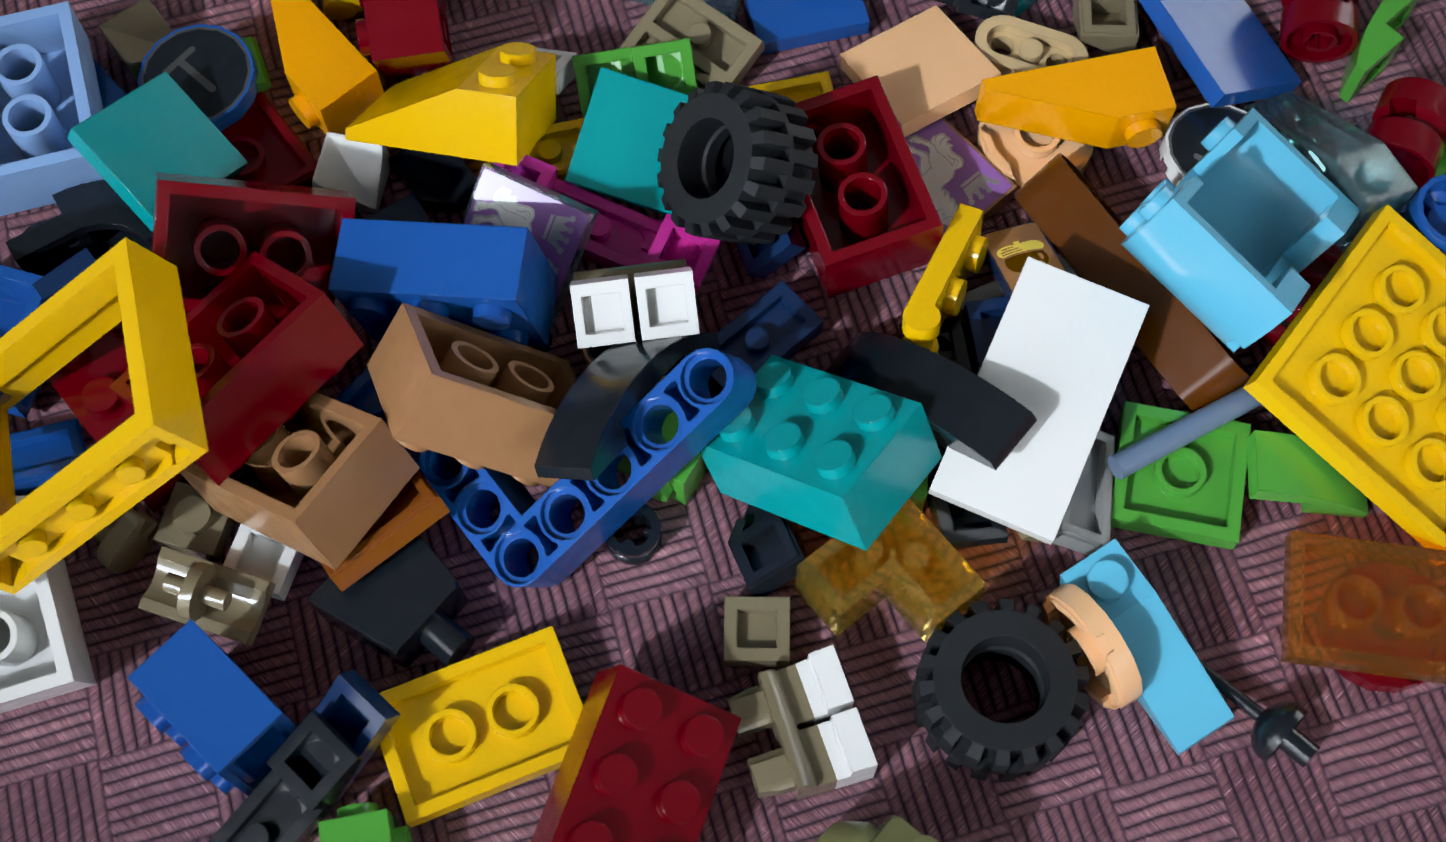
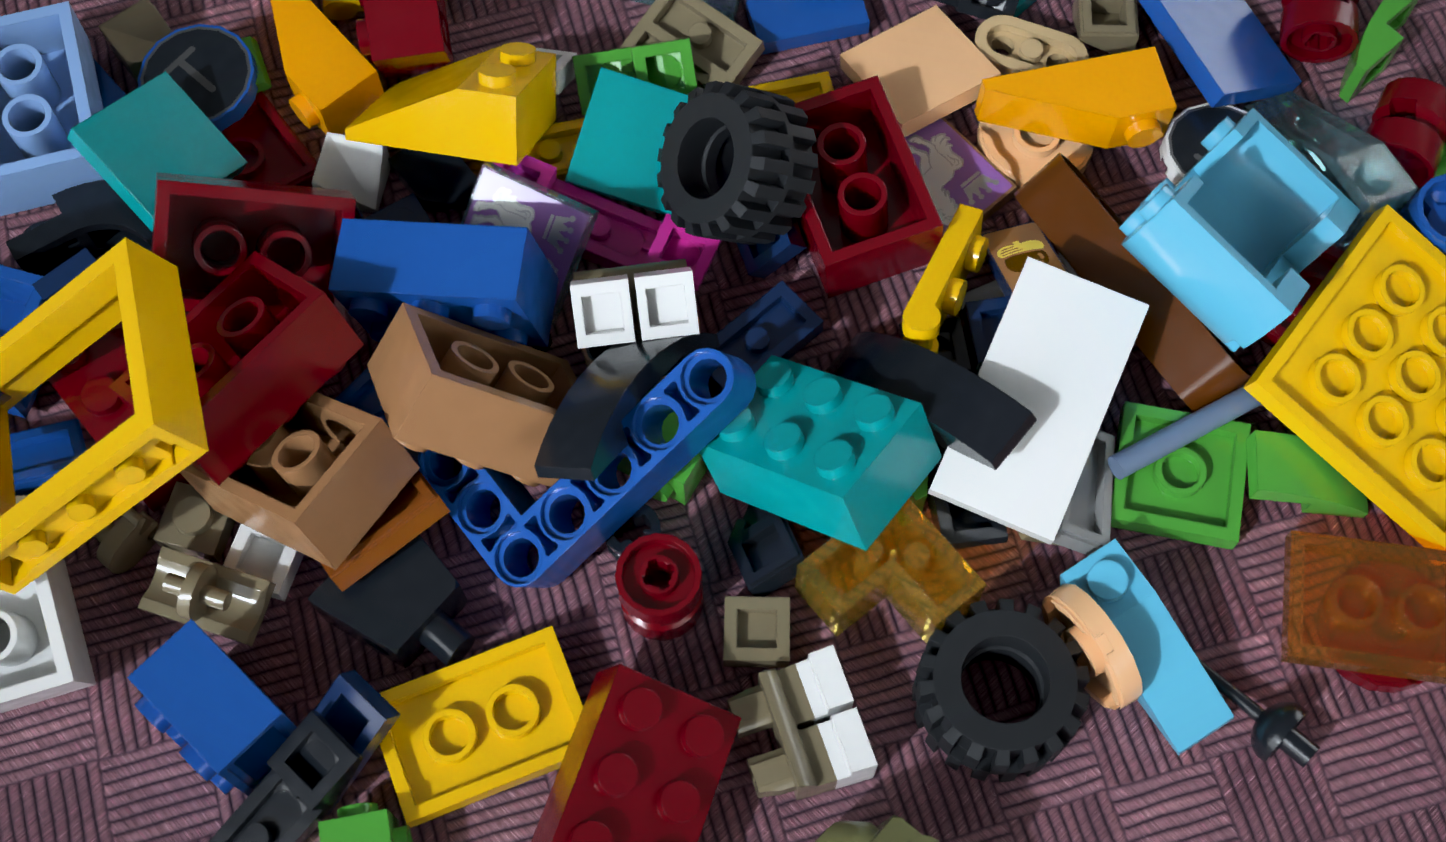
none -> dark red wheel [615,533,704,641]

